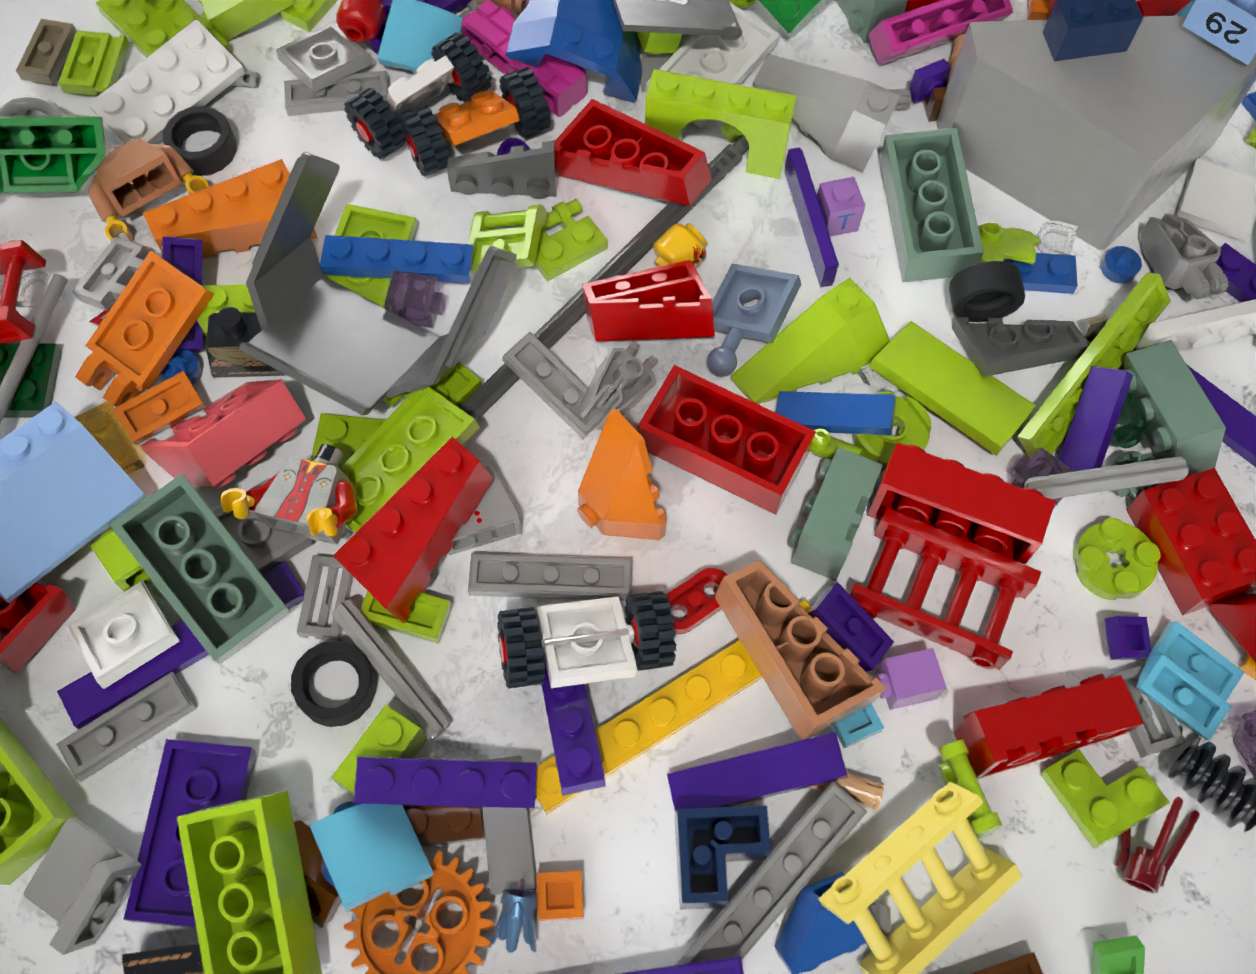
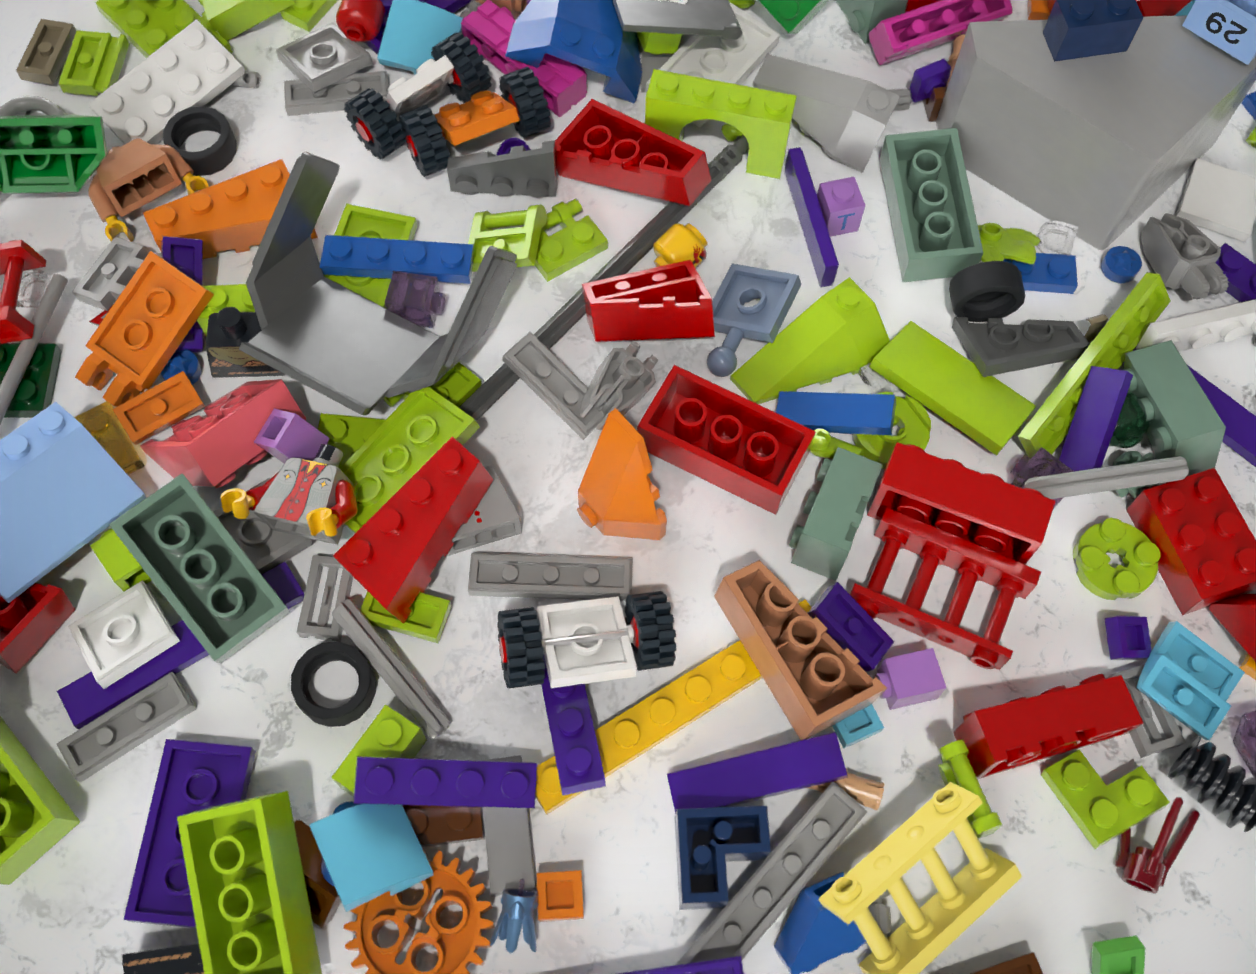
light grey bracket [24,817,142,955] -> none
red plate [666,568,727,635] -> none
none -> medium lavender brick [254,408,330,464]

